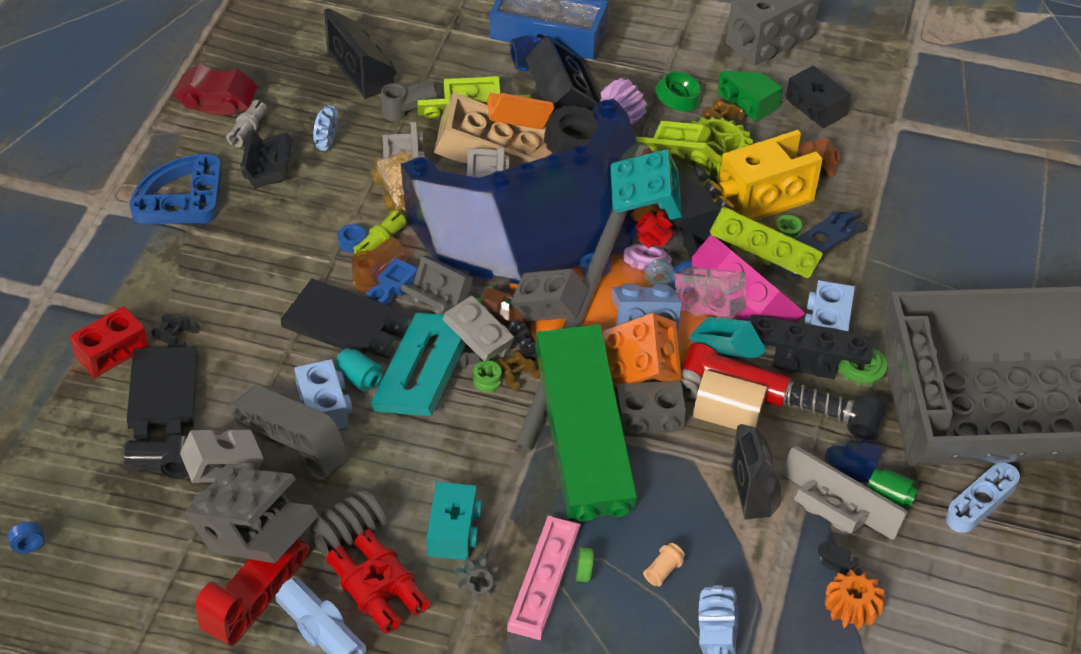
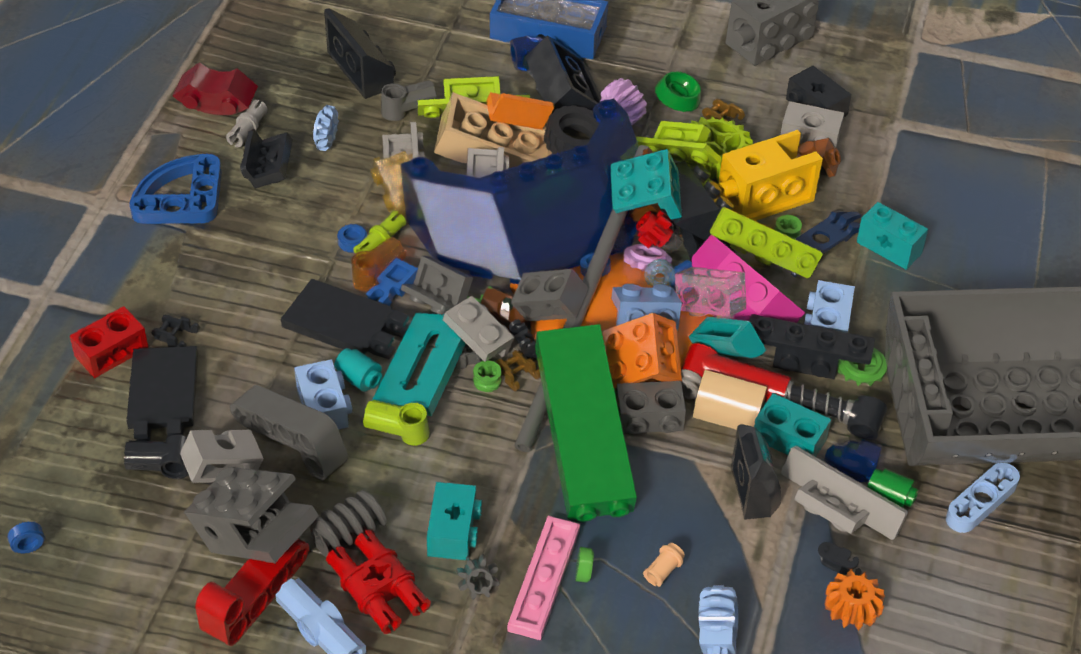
green slope [718,70,783,122] -> none
none -> lime piece [363,400,430,446]
none -> teal brick [754,393,831,457]
none -> light grey brick [781,101,844,148]
none -> teal brick [857,202,928,270]

